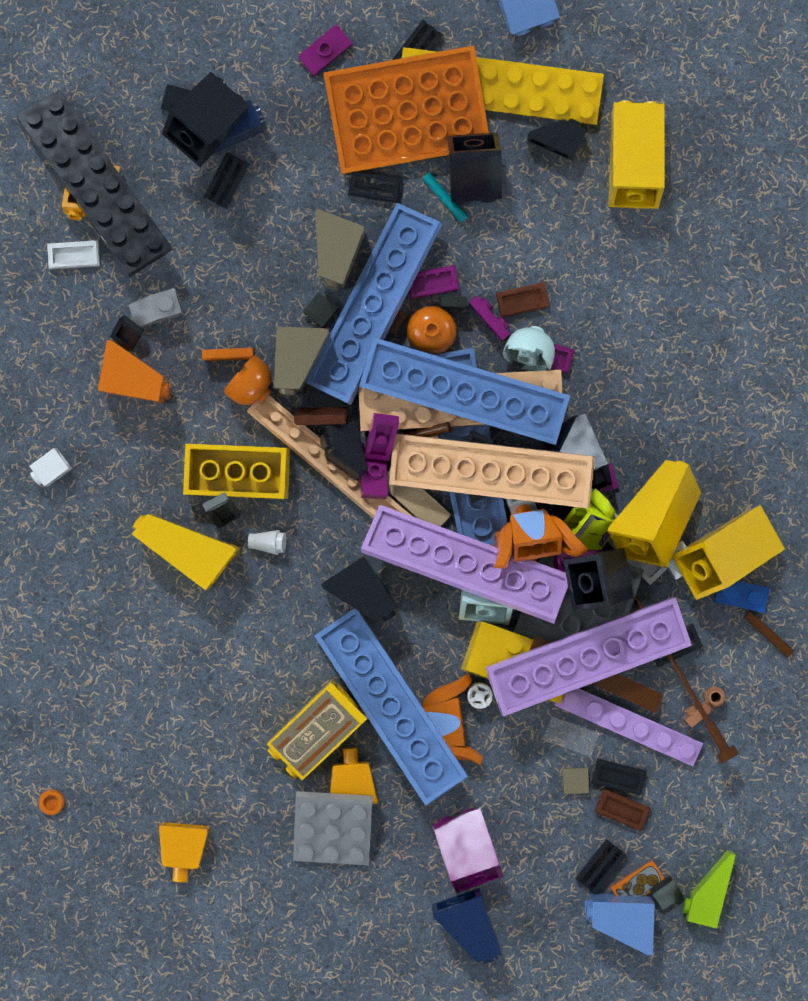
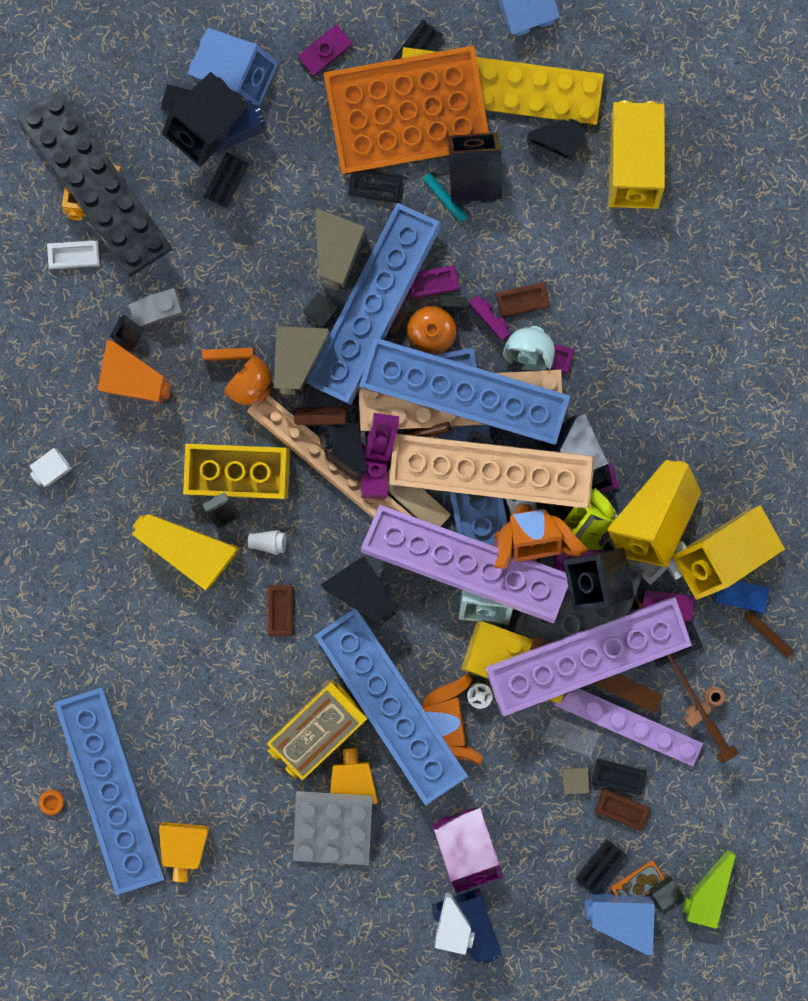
none -> medium blue plate [54,686,165,895]
none -> medium blue slope [188,28,279,107]
none -> copper tile [267,585,293,636]
none -> white slope [435,893,475,955]
none -> magenta plate [642,589,695,622]

